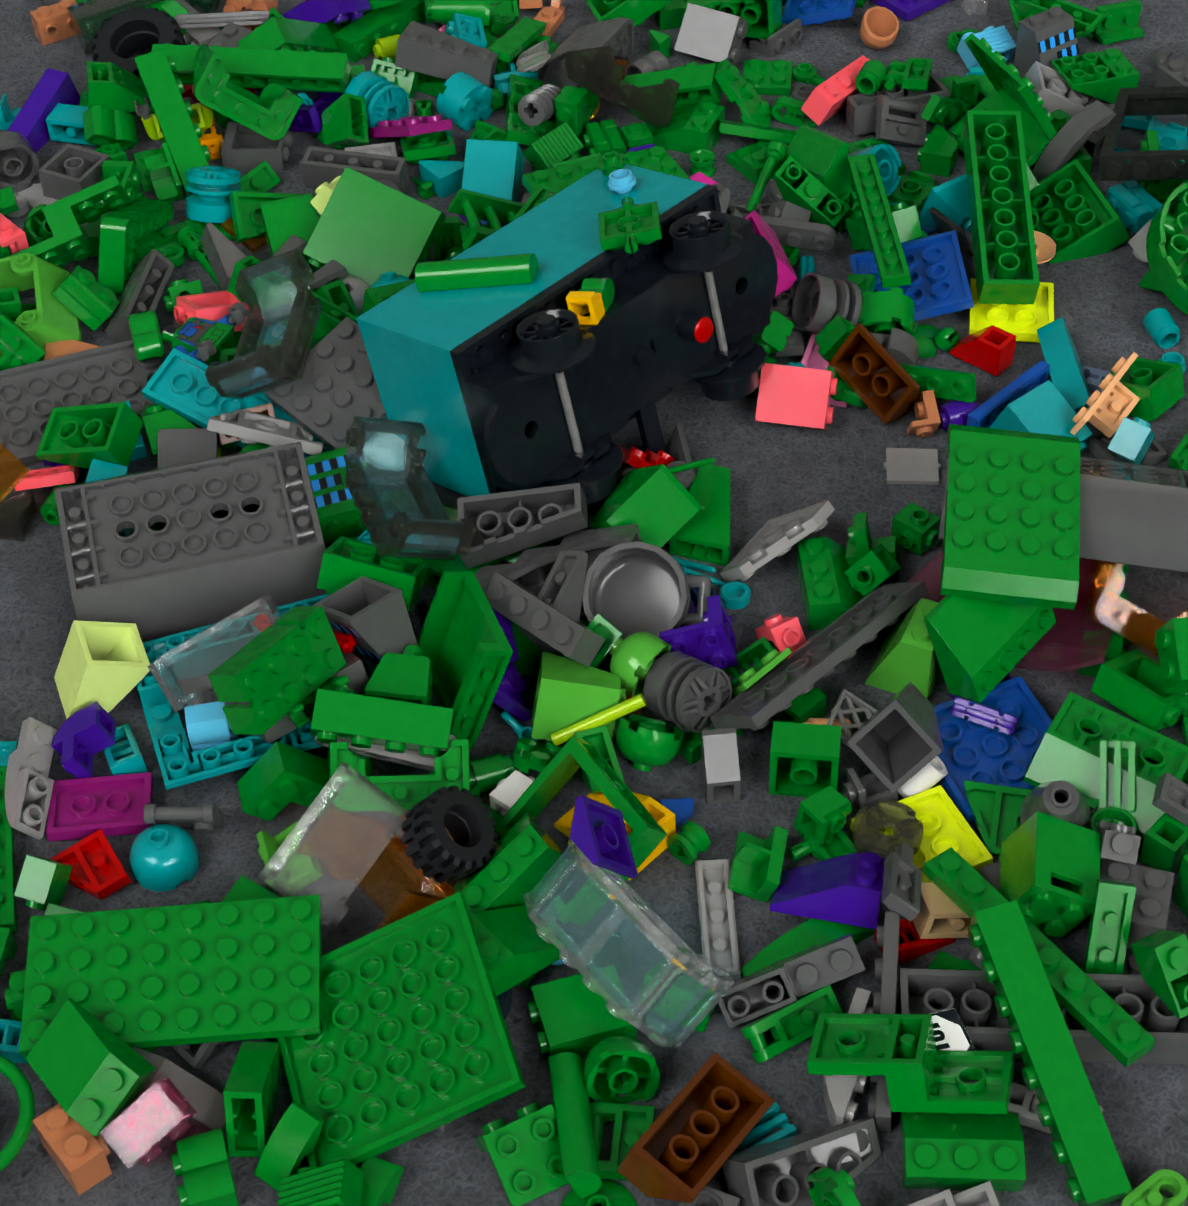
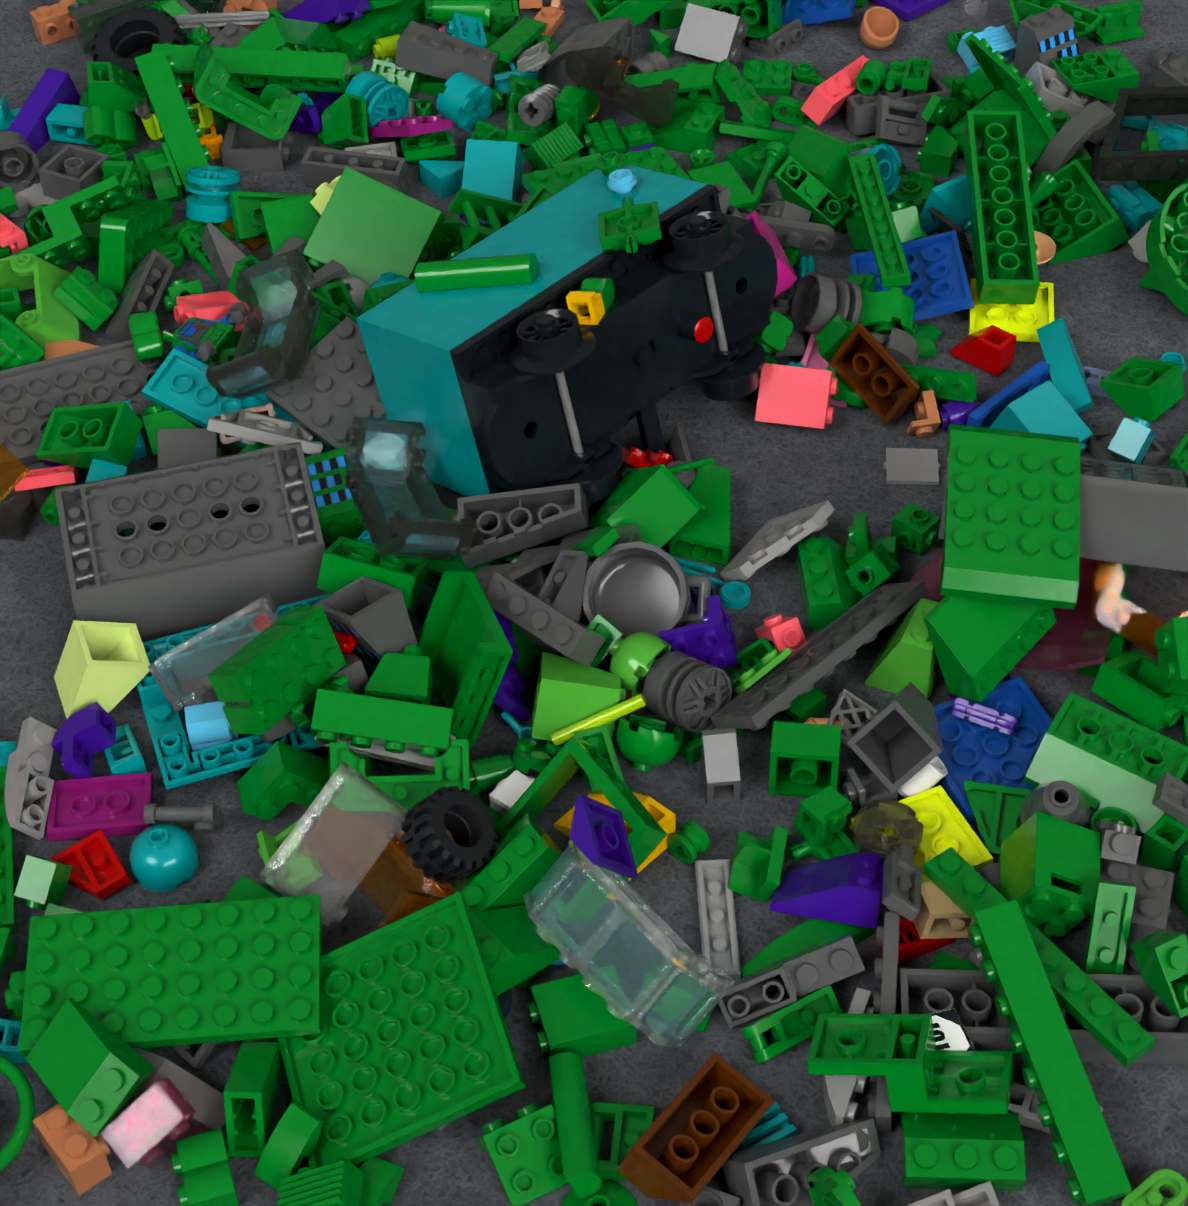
green panel [238,160,281,193] -> none
green hand [412,176,435,200] -> none
green cylinder [583,1035,660,1104] -> none
blue tile [660,798,694,830] -> none
green hinge [934,327,959,352] -> none
light nougat bracket [1070,352,1140,438] -> none
tile [1099,740,1136,811] -> none
teal brick [1143,308,1180,349] -> none
none -> green plate [186,24,211,47]
none -> green slope [570,526,620,562]
none -> green piece [687,161,757,209]
none -> green brick [958,67,995,107]
none -> green cone [1029,170,1059,208]

